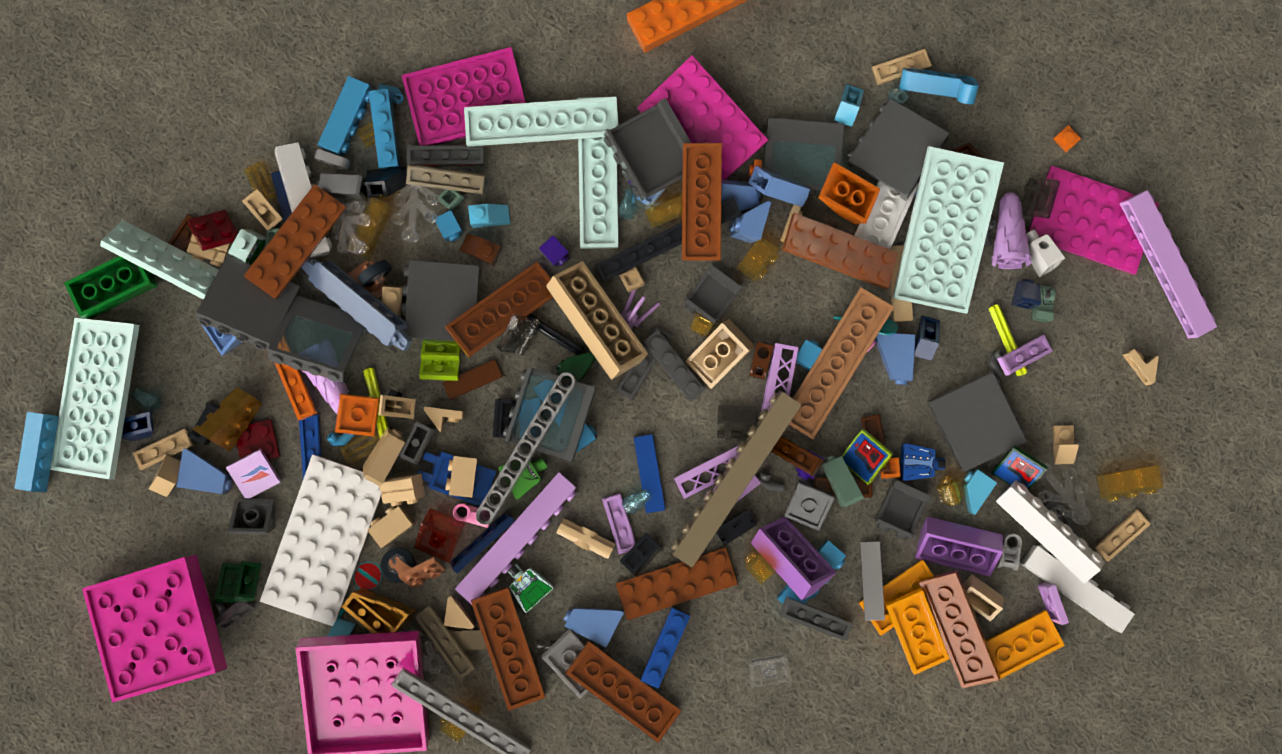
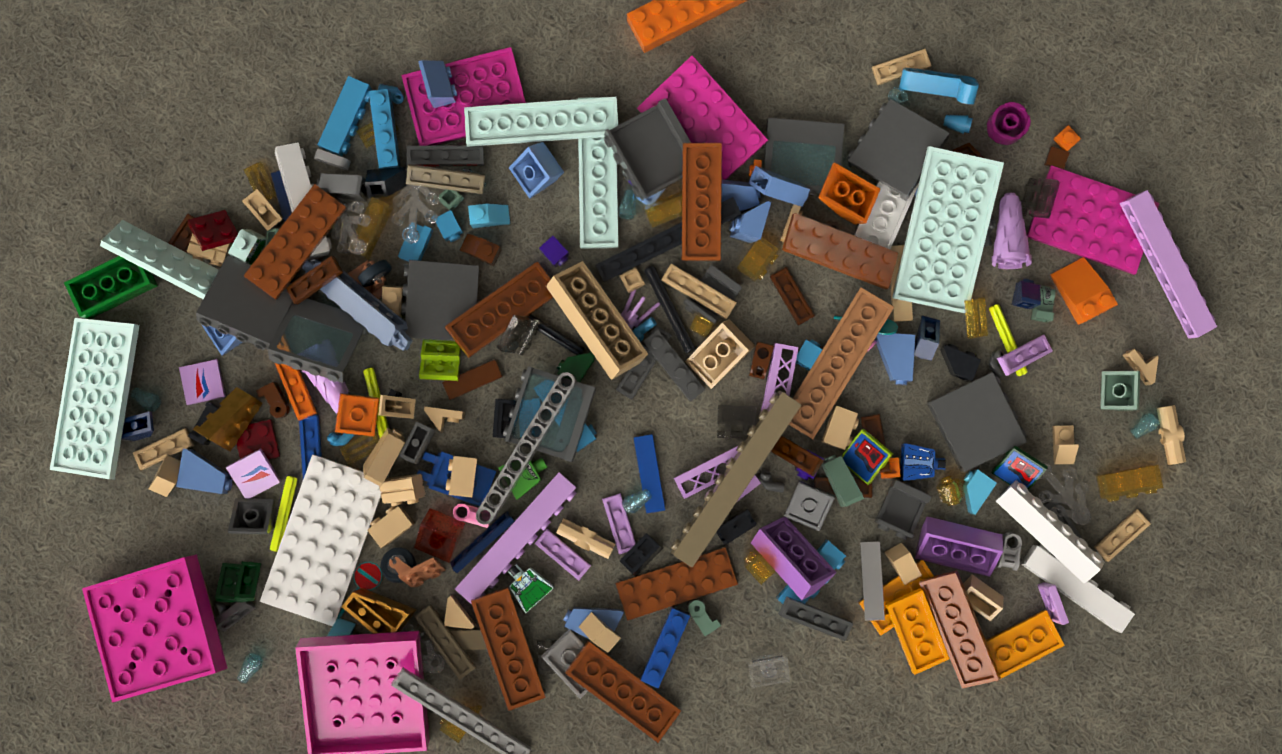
dark azure brick [14,412,59,492] -> none
medium azure slope [834,84,864,127] -> none
white torso [1026,230,1065,277] -> none
none -> lavender tile [179,359,226,405]
none -> clear light blue cone [237,653,263,684]
none -> reddish brown leg [256,382,290,418]
none -> neon yellow axle [270,476,298,552]
none -> reddish brown tile [286,256,344,305]
none -> dark azure panel [398,223,433,262]
none -> medium blue slope [418,60,457,108]
none -> medium blue slope [509,142,564,198]
none -> lavender tile [534,529,591,581]
none -> tan slope [579,612,621,653]
none -> dark azure arm [632,317,657,342]
none -> black axle [644,266,695,353]
none -> tan tile [661,263,737,320]
none -> sand green leg [688,599,721,636]
none -> reddish brown tile [770,267,815,326]
none -> tan brick [821,406,859,450]
none -> tan slope [885,543,922,585]
none -> black slope [940,344,981,382]
none -> dark azure cone [943,115,973,134]
none -> clear yellow tile [964,297,988,339]
none -> magenta brick [987,102,1031,145]
none -> reddish brown tile [1044,146,1070,170]
none -> orange slope [1050,257,1118,325]
none -> sand green slope [1101,371,1140,411]
none -> clear light blue cone [1130,412,1160,440]
none -> tan piece [1157,405,1186,465]

